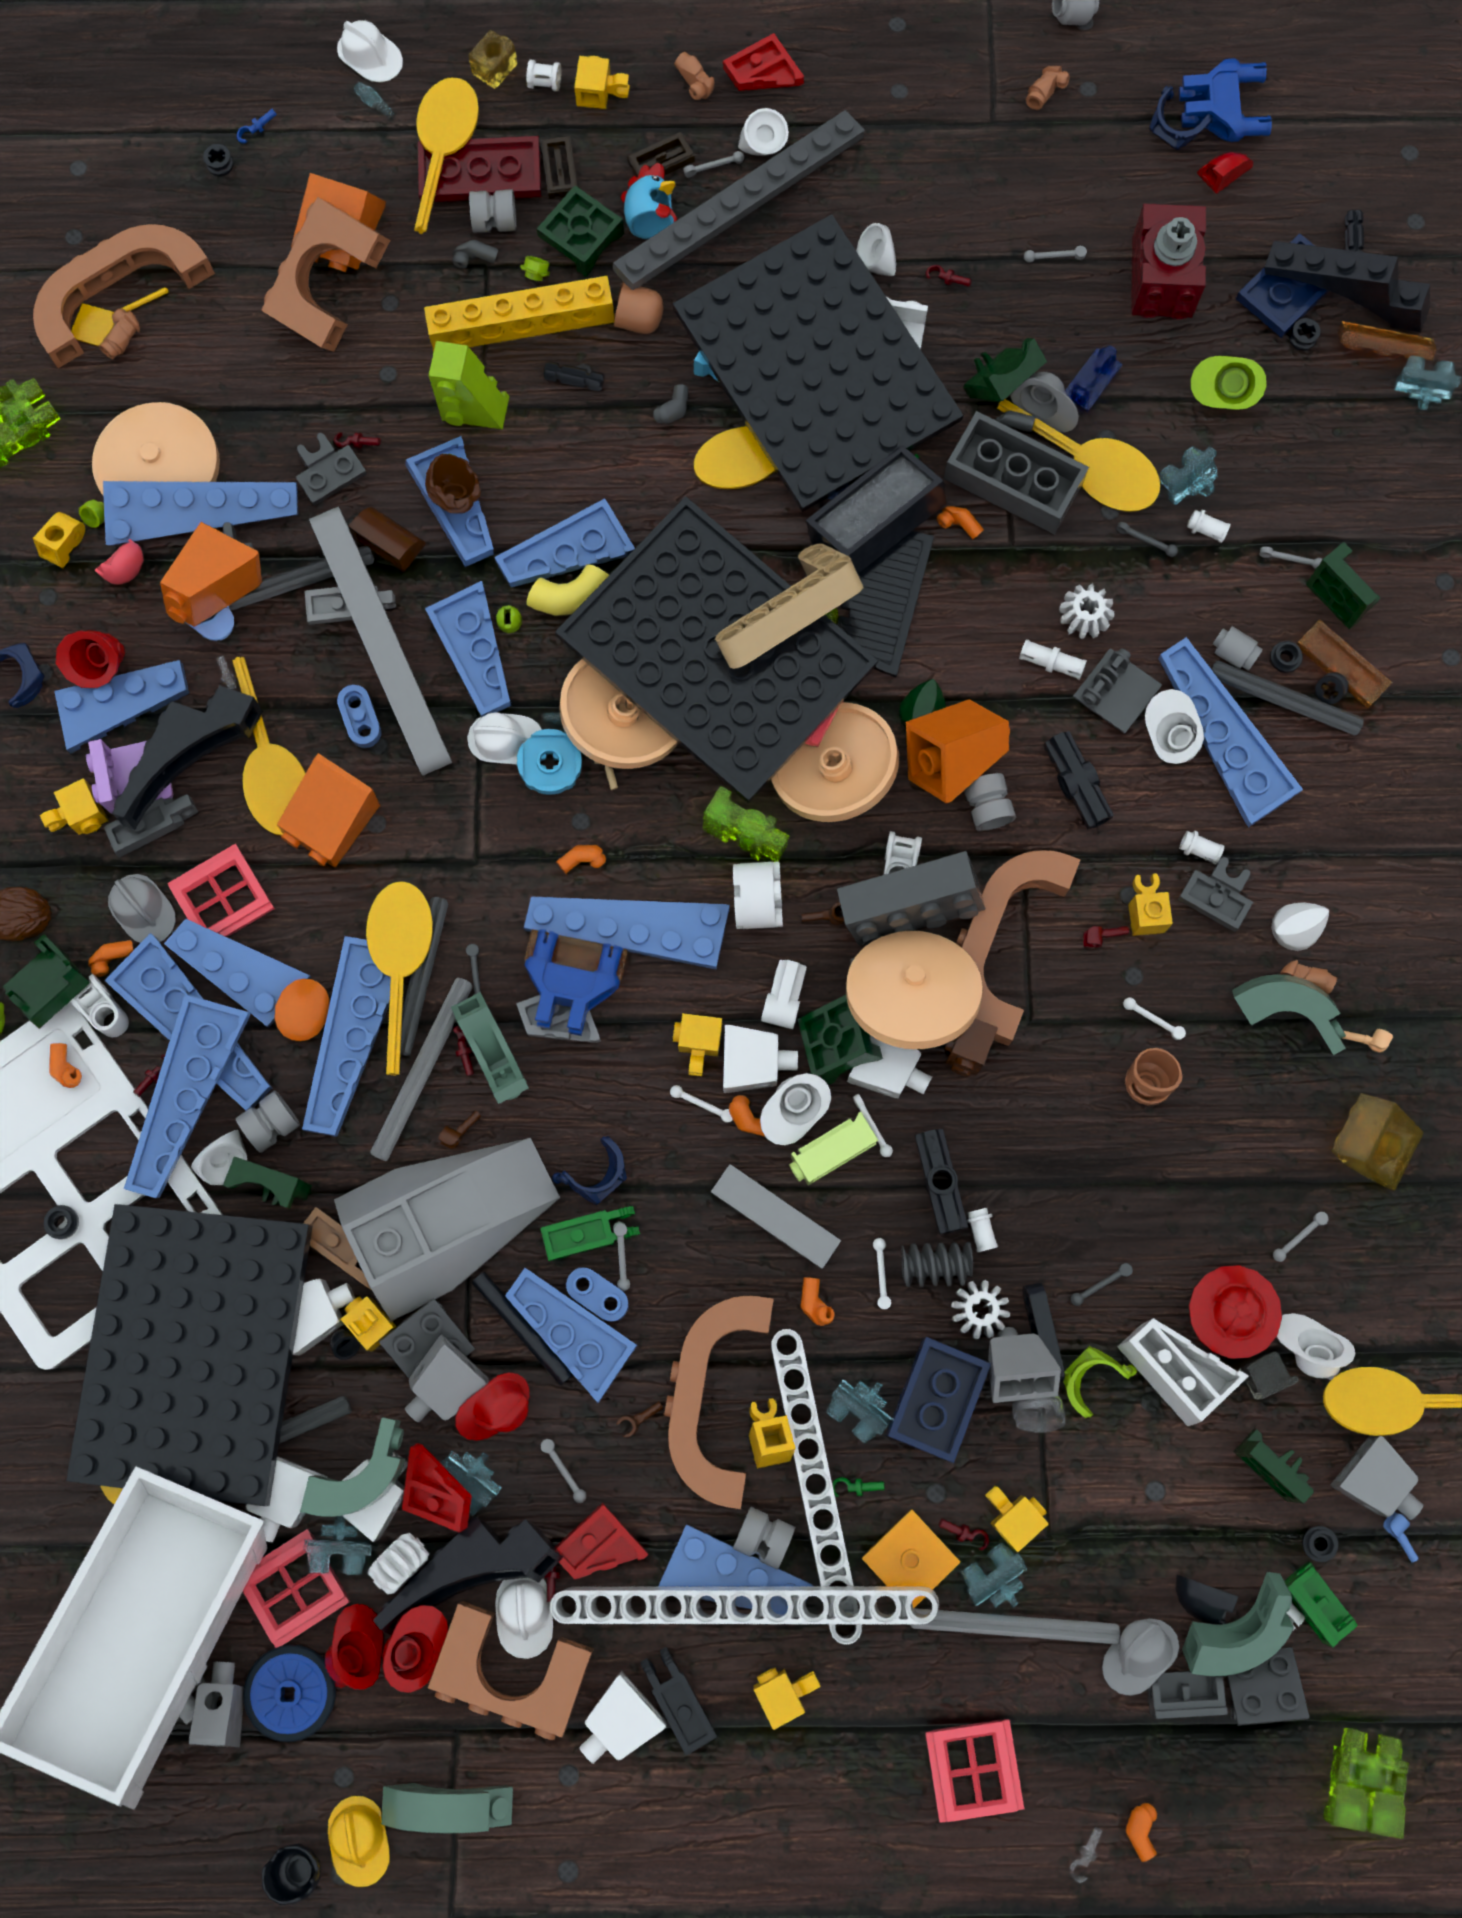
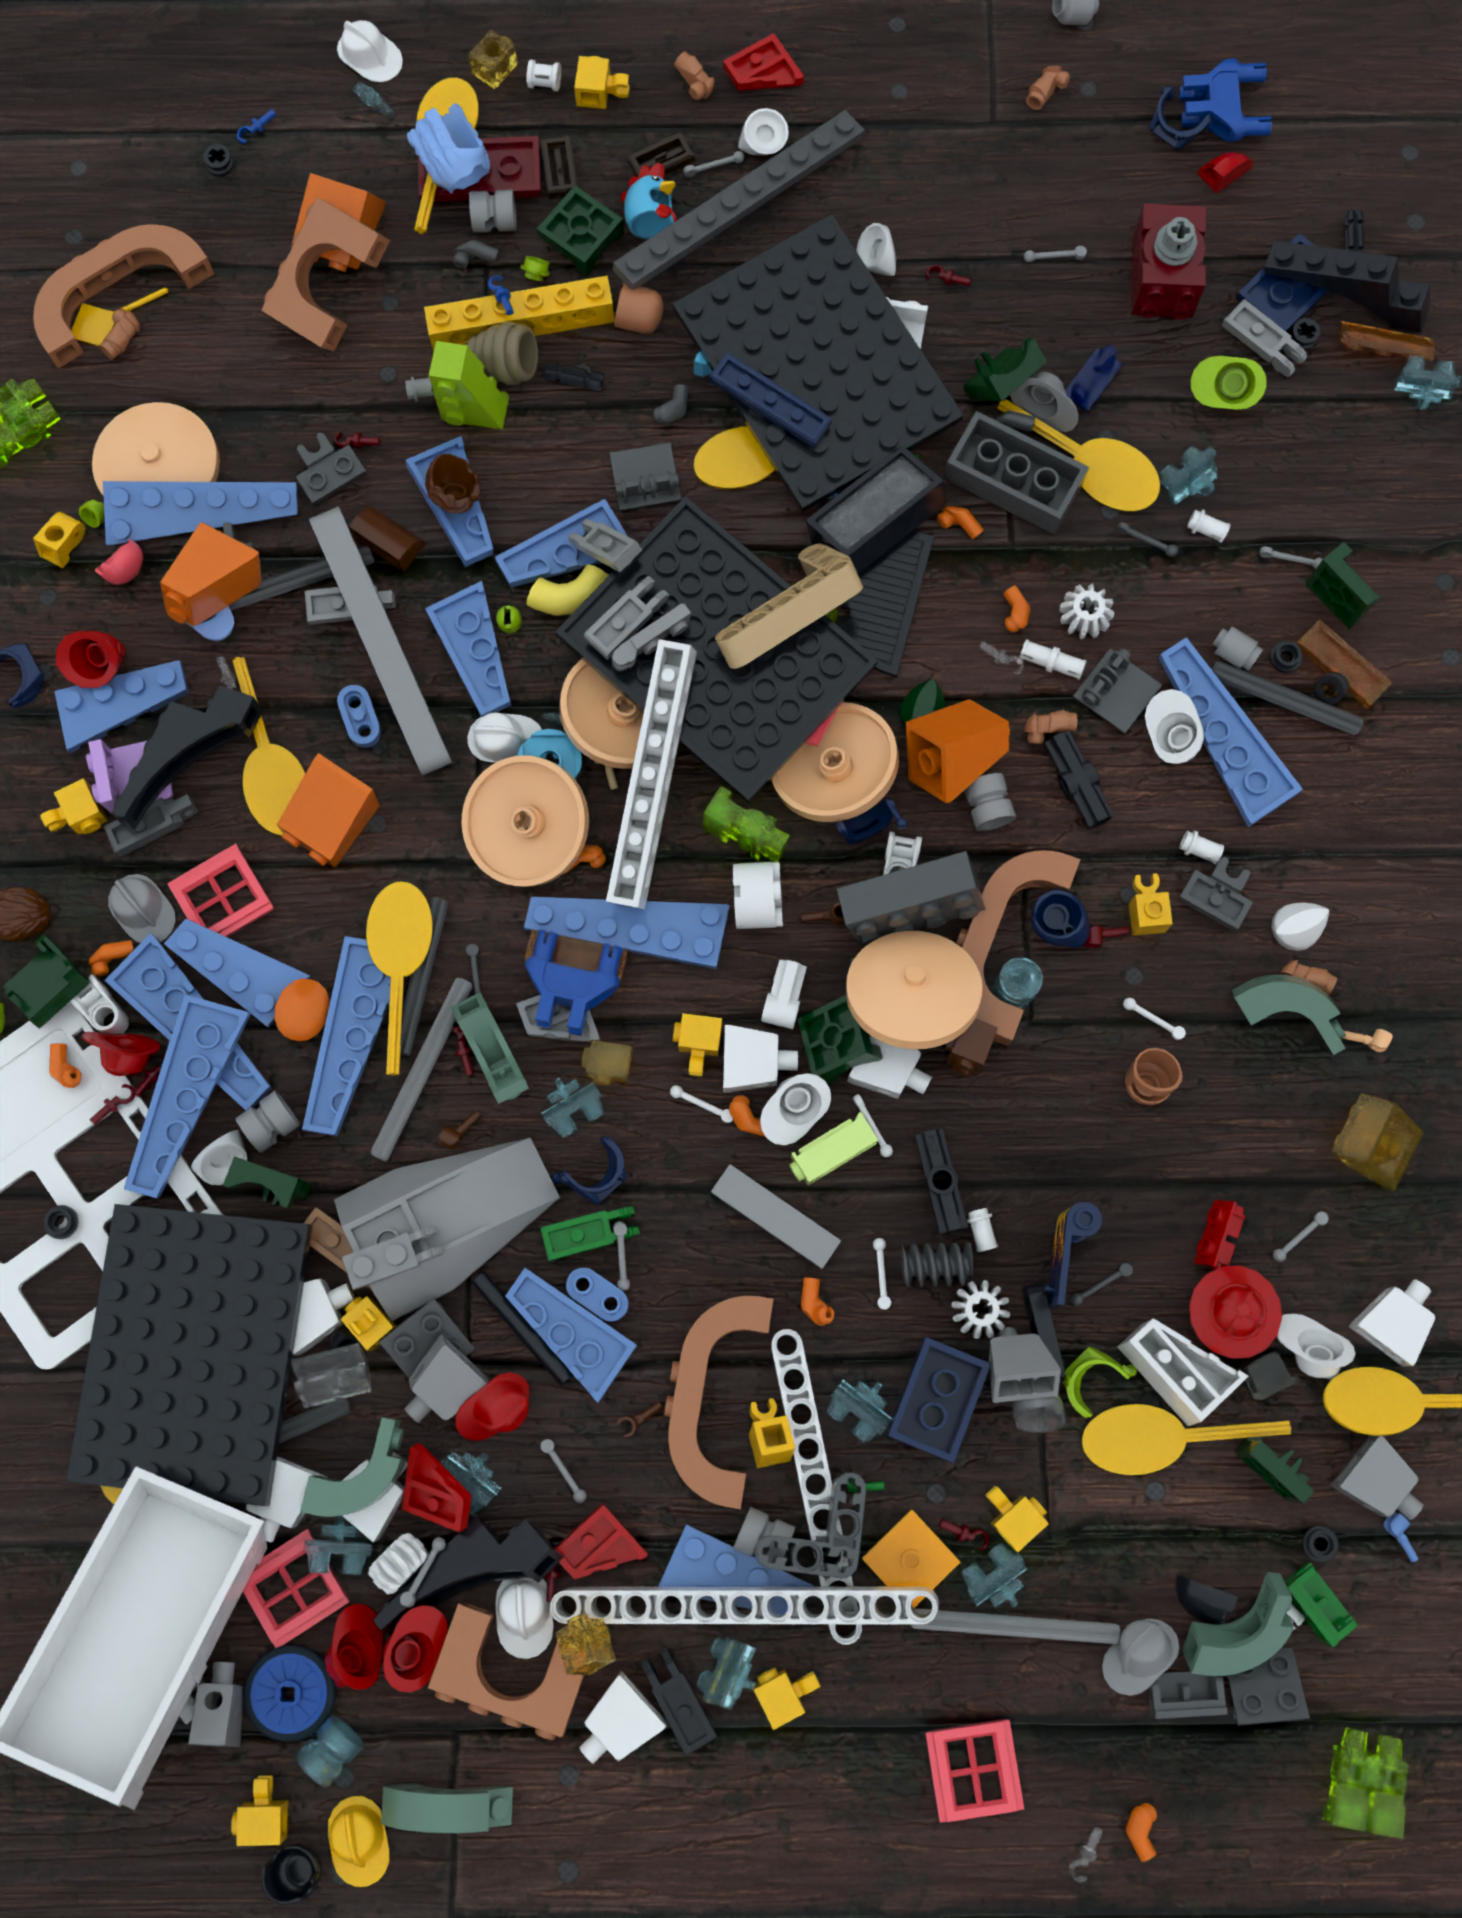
none -> red piece [82,1032,161,1076]
none -> dark red hand [89,1084,135,1125]
none -> yellow brick [231,1775,288,1846]
none -> clear hinge [292,1343,372,1408]
none -> clear light blue wheel [295,1715,364,1788]
none -> light grey hinge [342,1225,444,1290]
none -> light grey hinge [400,1537,446,1607]
none -> light grey pin [405,376,434,402]
none -> light blue piece [407,103,490,194]
none -> light nougat dish [461,755,589,887]
none -> dark tan piece [466,321,538,385]
none -> blue hand [488,275,514,315]
none -> clear light blue hips [541,1078,604,1138]
none -> clear yellow brick [555,1614,616,1675]
none -> light grey hinge [568,518,642,572]
none -> clear yellow brick [581,1040,633,1086]
none -> light grey hinge [584,576,669,660]
none -> white brick [606,639,697,909]
none -> dark grey hinge [609,443,681,511]
none -> light grey hinge [612,603,691,672]
none -> clear light blue hips [697,1637,756,1710]
none -> dark blue tile [709,352,832,448]
none -> dark grey beam [754,1472,866,1578]
none -> dark blue helmet [834,798,908,845]
none -> clear hand [979,641,1024,674]
none -> clear light blue wheel [994,957,1043,1008]
none -> orange arm [1003,585,1031,633]
none -> nougat arm [1024,709,1077,744]
none -> dark blue hair [1031,889,1090,948]
none -> dark blue door [1043,1202,1102,1309]
none -> yellow piece [1082,1404,1291,1475]
none -> red hinge [1194,1200,1245,1270]
none -> light grey hinge [1221,299,1308,377]
none -> white torso [1349,1279,1435,1367]

